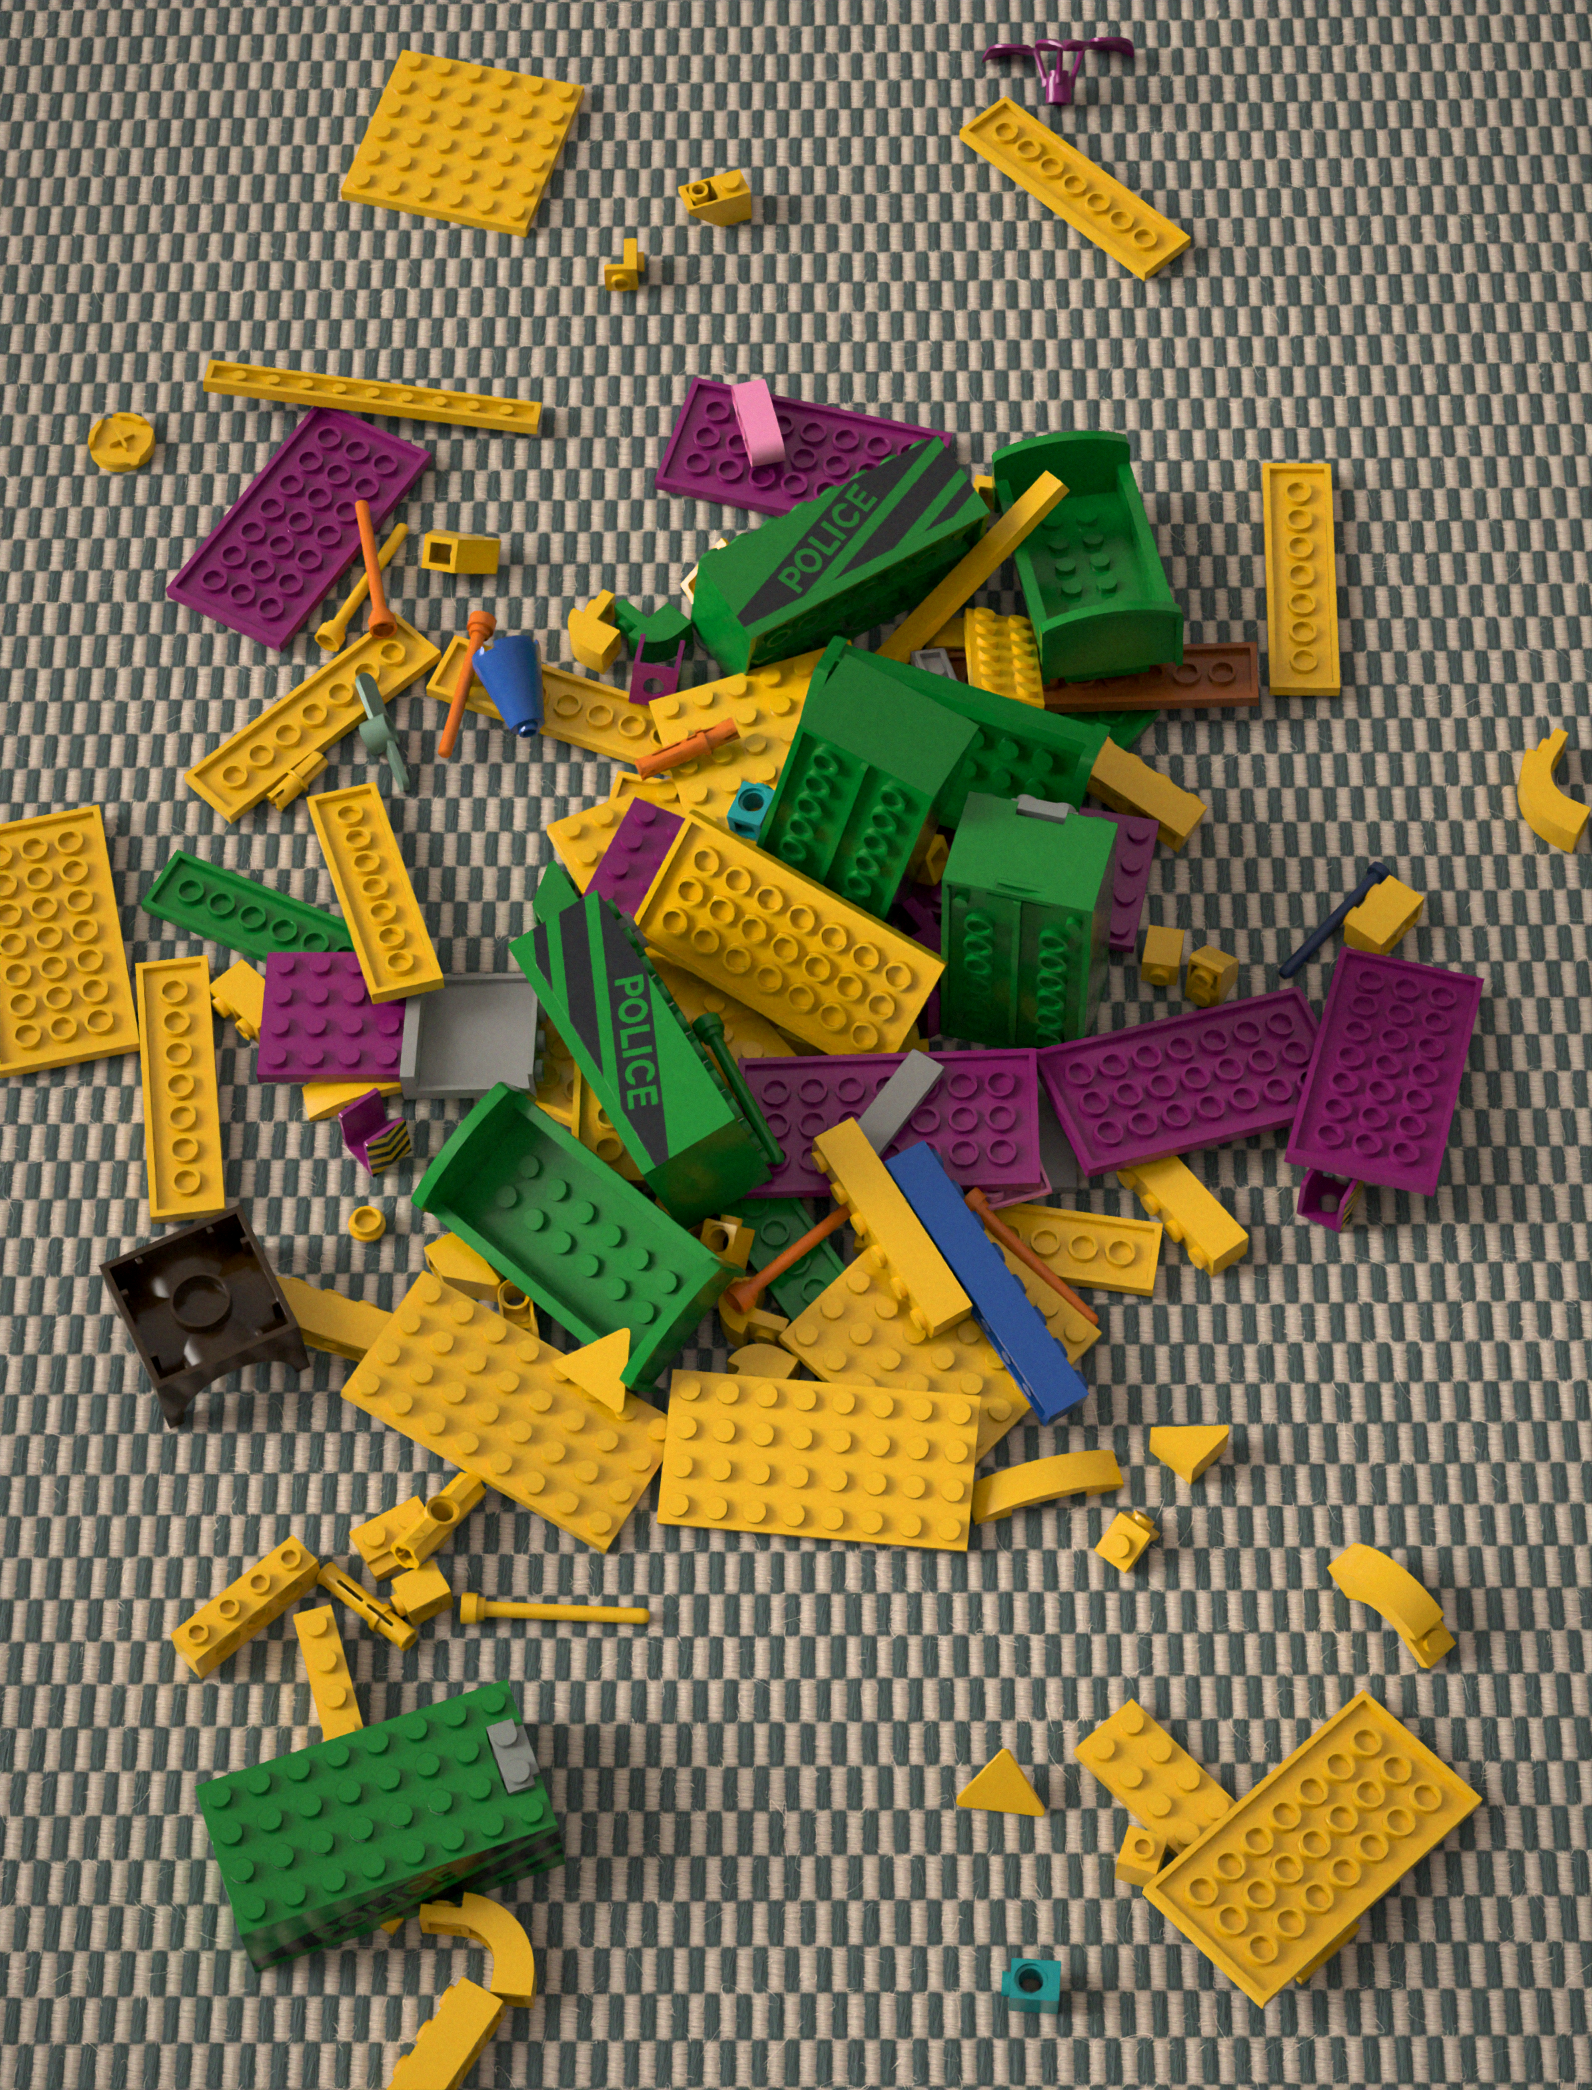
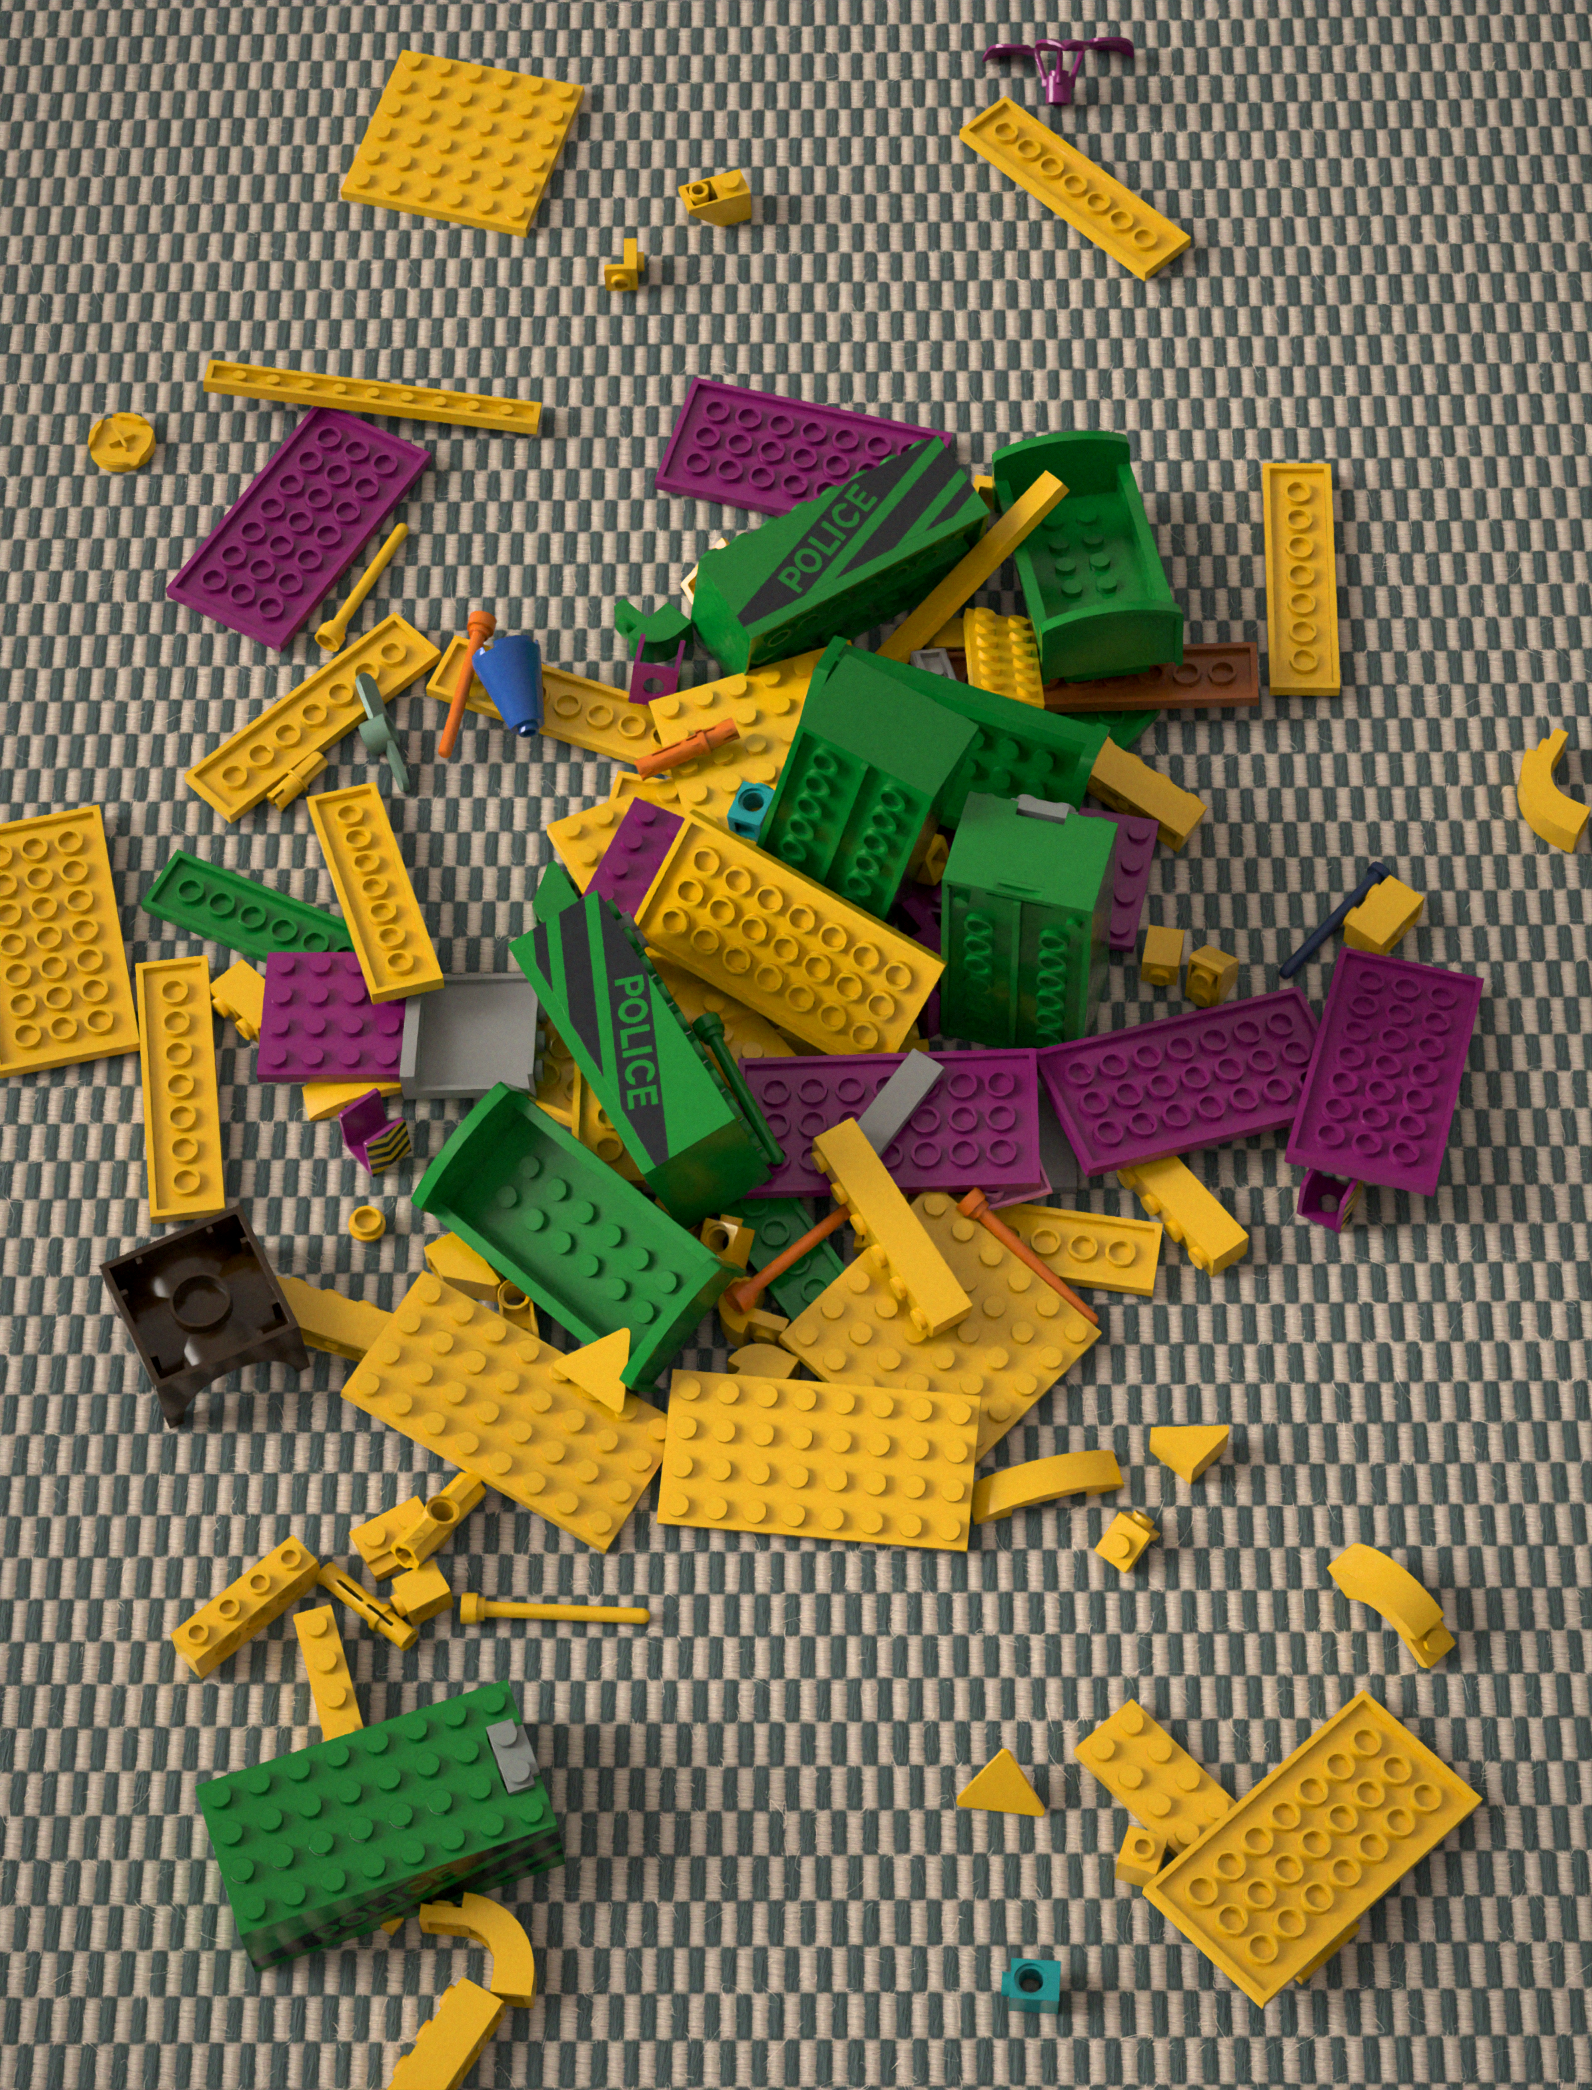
orange piece [355,500,397,639] -> none
yellow slope [421,528,502,574] -> none
yellow brick [568,589,622,675] -> none
bright pink beam [731,379,786,467] -> none
blue brick [884,1140,1089,1427] -> none

